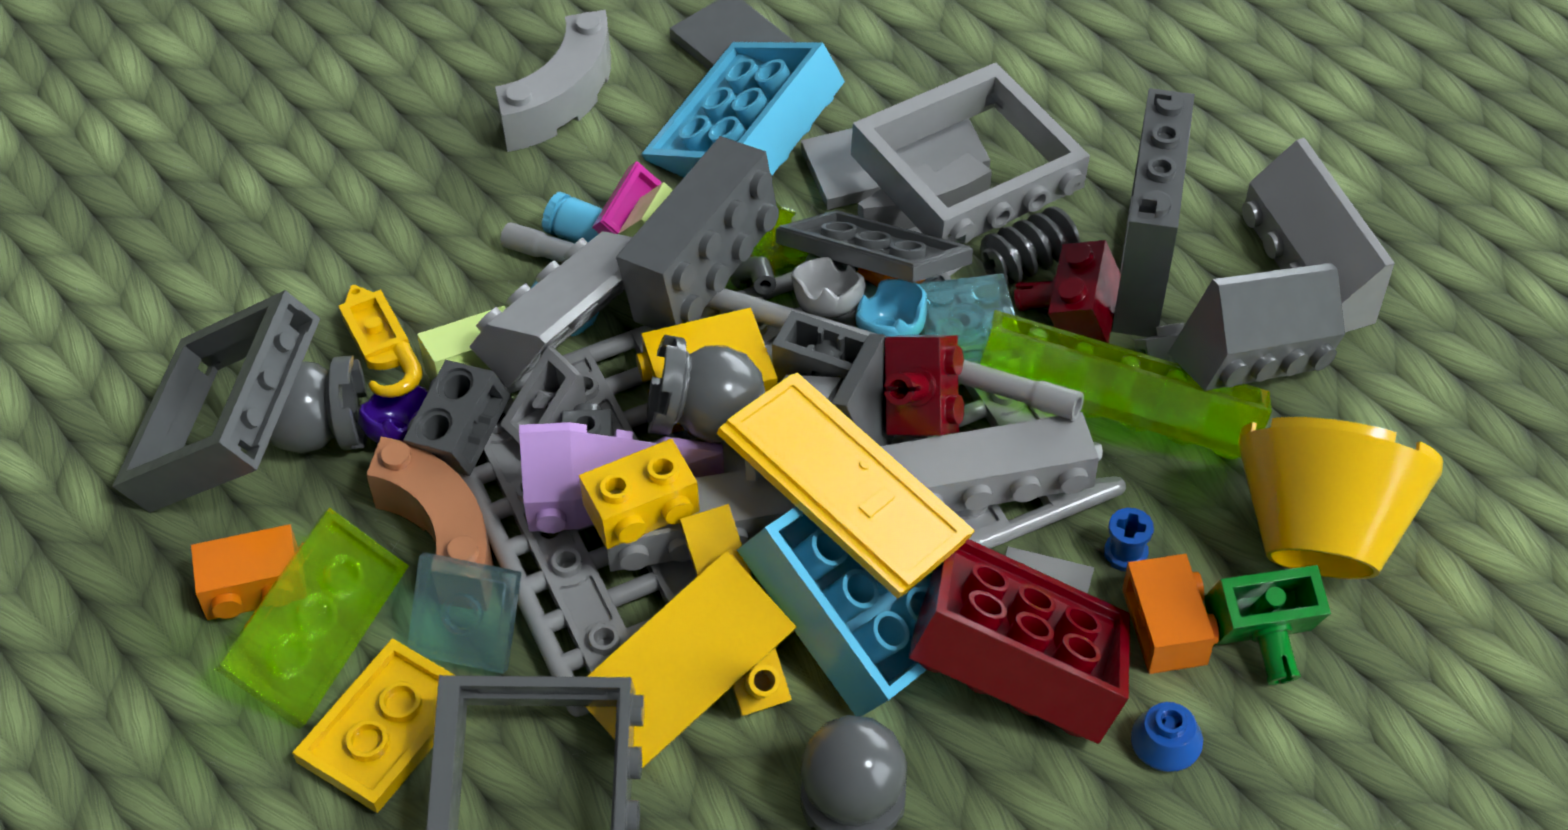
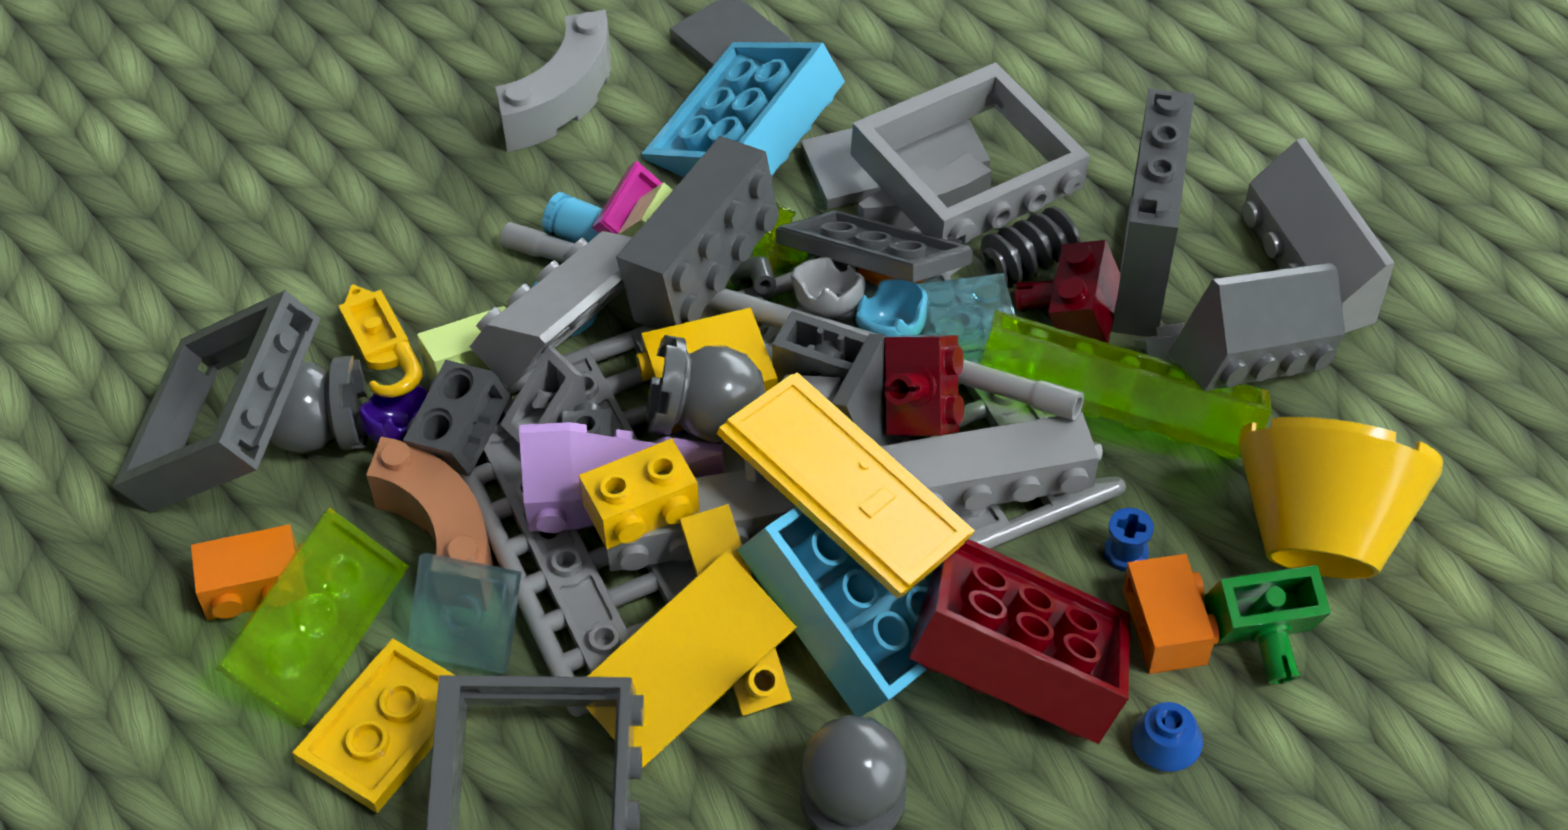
light grey sticker [1005,547,1094,594] -> none

